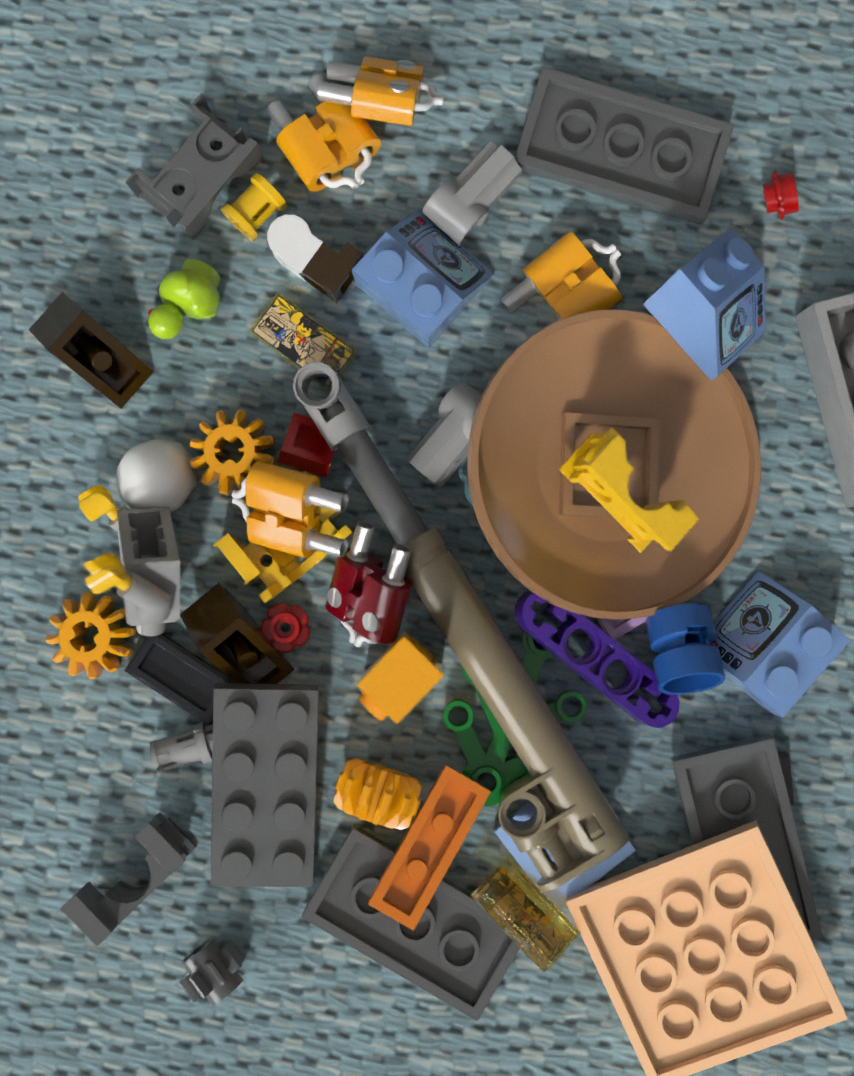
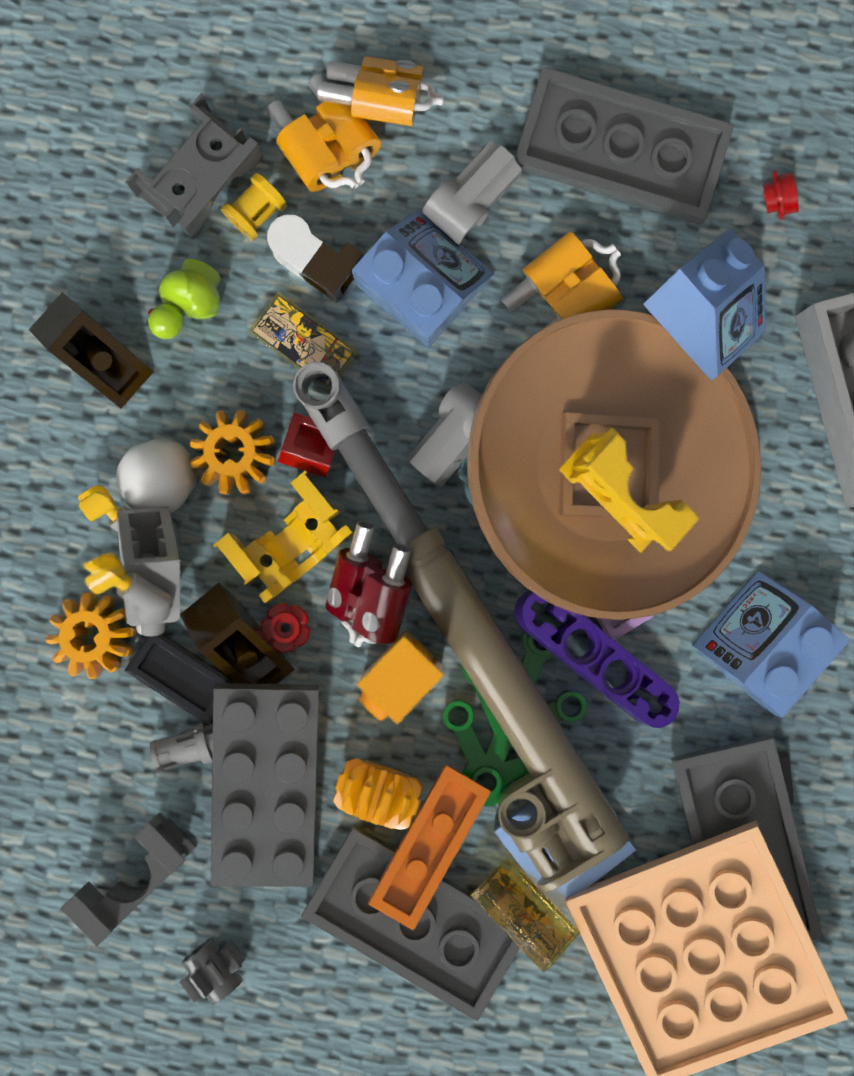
light orange piece [232,461,348,558] -> none
blue wheel [646,603,726,695] -> none

